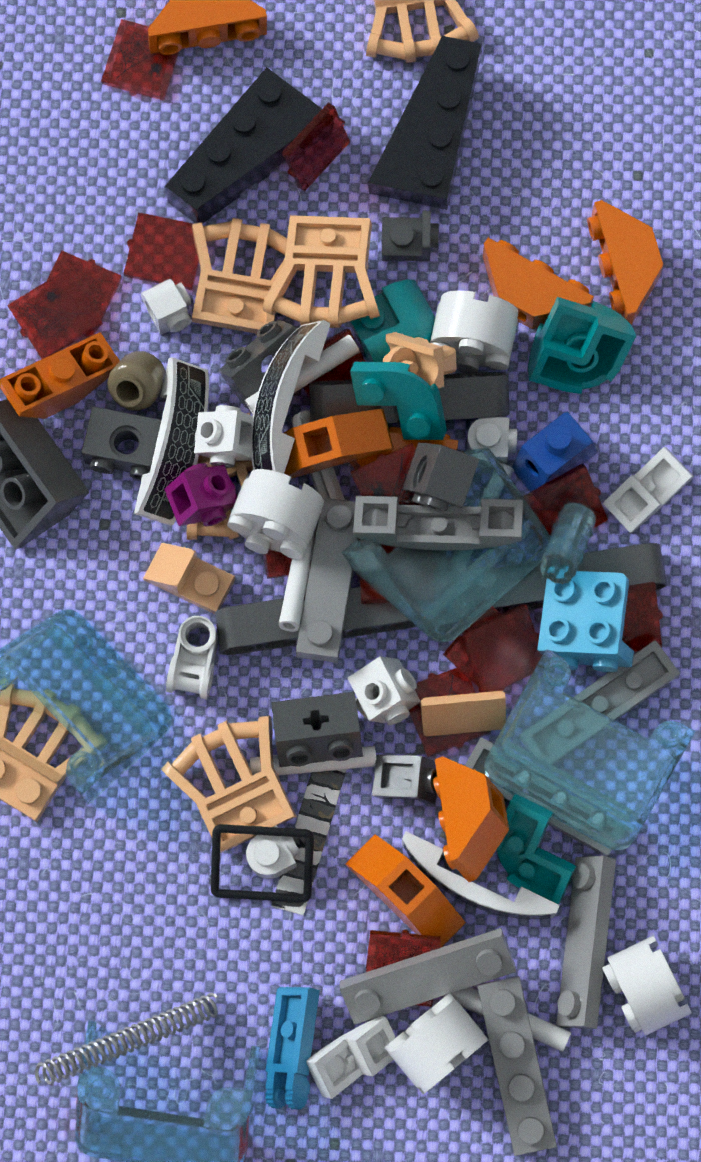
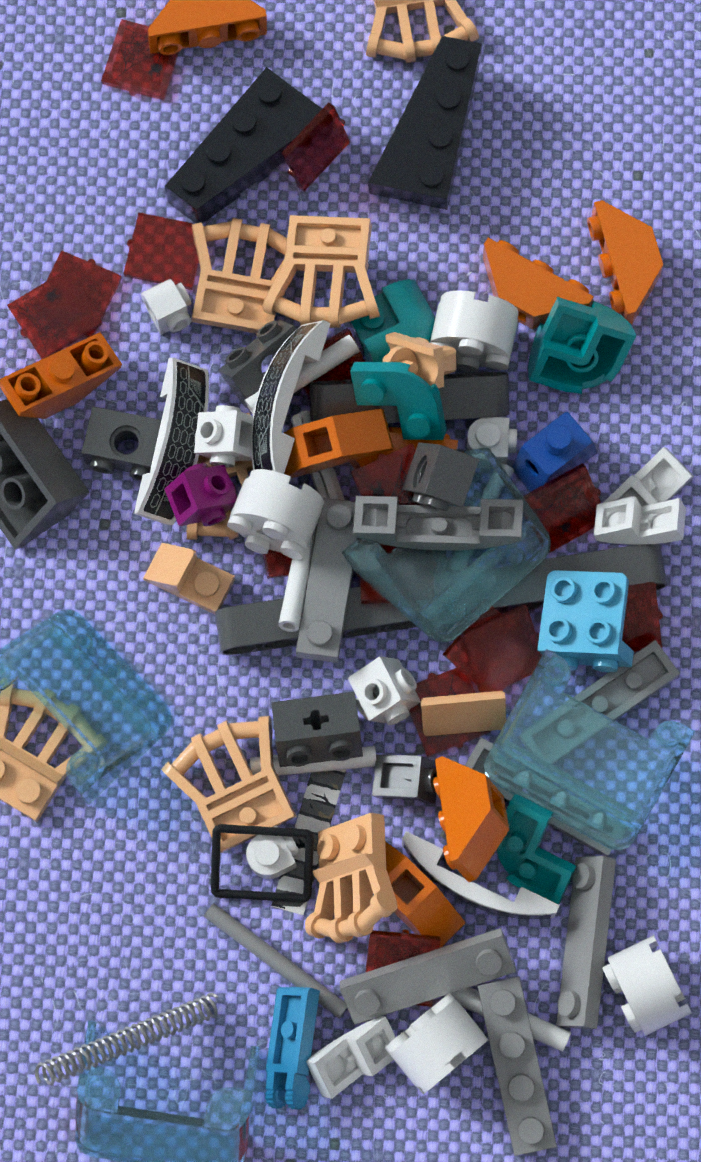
dark tan head [107,351,166,411] -> none
white piece [166,616,218,700] -> none
dark grey bracket [382,210,439,261] -> none
clear light blue axle [539,503,595,584] -> none
none -> light grey bar [204,903,347,1019]
none -> light nougat plate [305,813,398,943]
none -> white slope [593,496,686,545]

